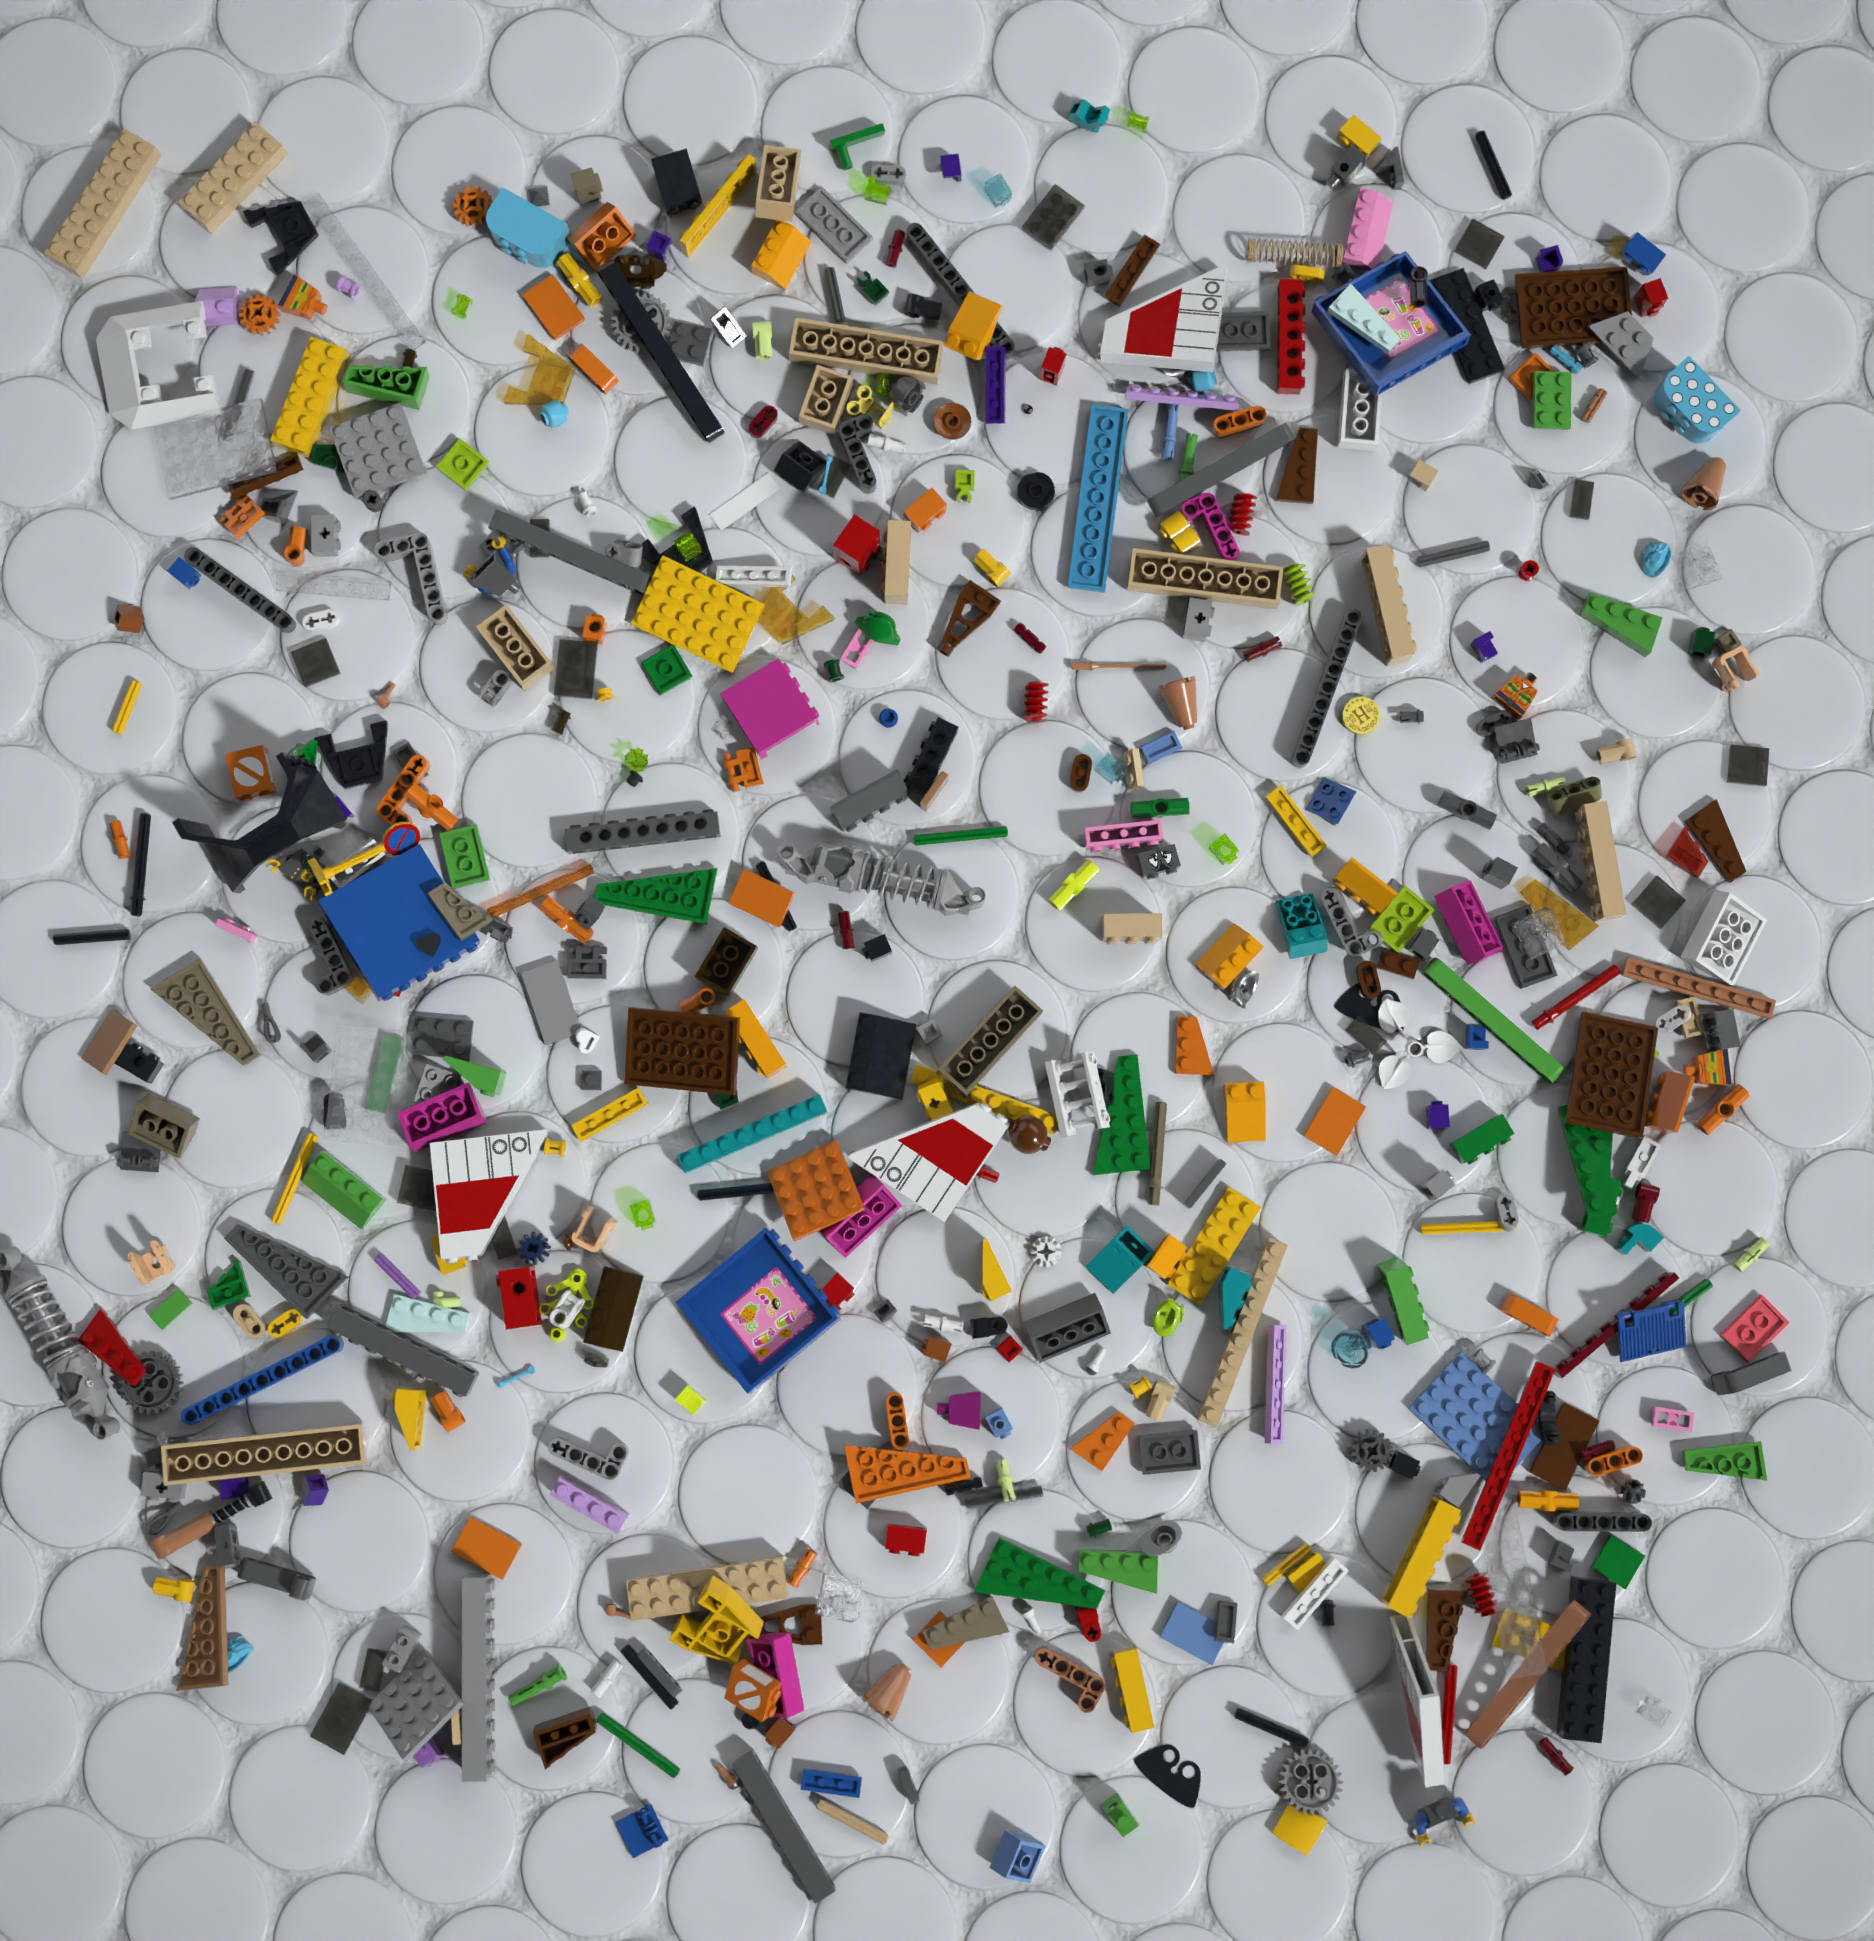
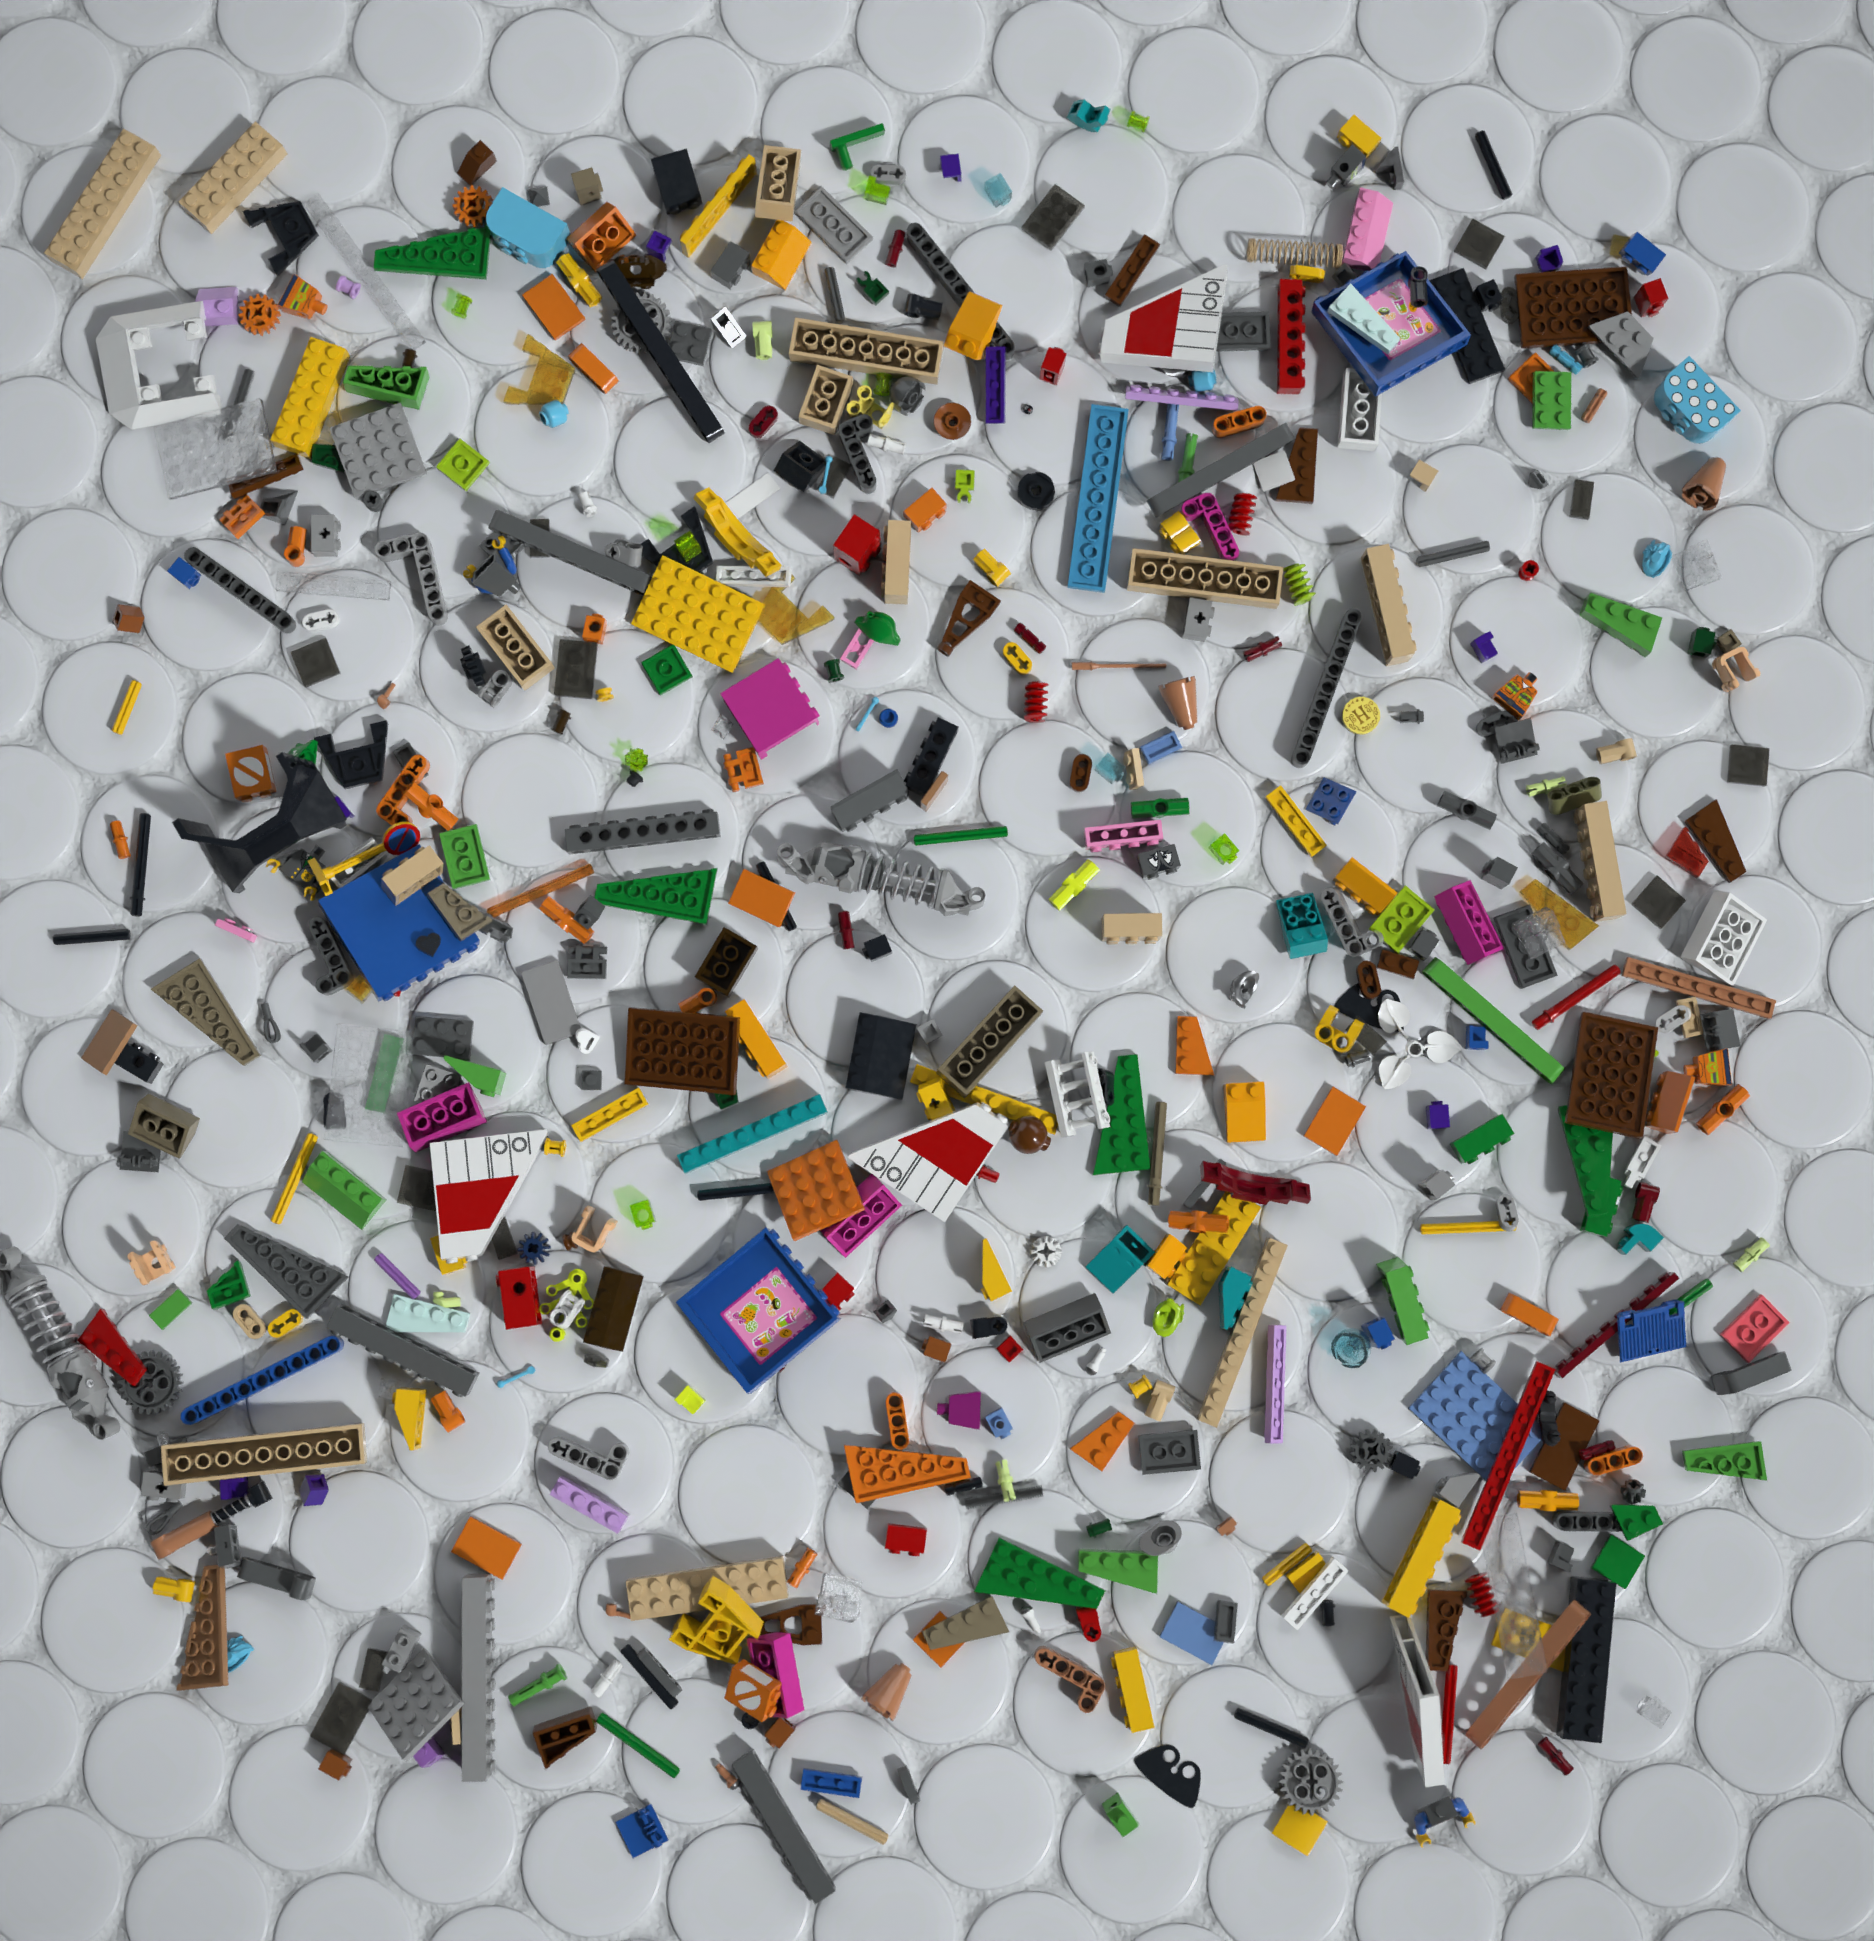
medium blue slope [989,1830,1046,1883] -> none
light orange slope [1195,923,1264,991] -> none
bright pink piece [1651,1406,1694,1432] -> none
none -> dark orange brick [318,1748,352,1781]
none -> green wing [373,225,491,280]
none -> tan brick [381,845,444,906]
none -> reddish brown slope [457,140,497,187]
none -> black gear [460,645,486,687]
none -> yellow piece [693,487,781,577]
none -> dark grey brick [710,241,751,289]
none -> medium azure hinge [855,697,879,732]
none -> yellow beam [1003,642,1032,675]
none -> orange piece [1168,1211,1229,1233]
none -> dark red piece [1200,1161,1311,1205]
none -> nougat plate [1216,1516,1237,1536]
none -> white sticker [1253,450,1295,492]
none -> yellow piece [1315,1005,1364,1053]
none -> green wing [1610,1504,1663,1541]

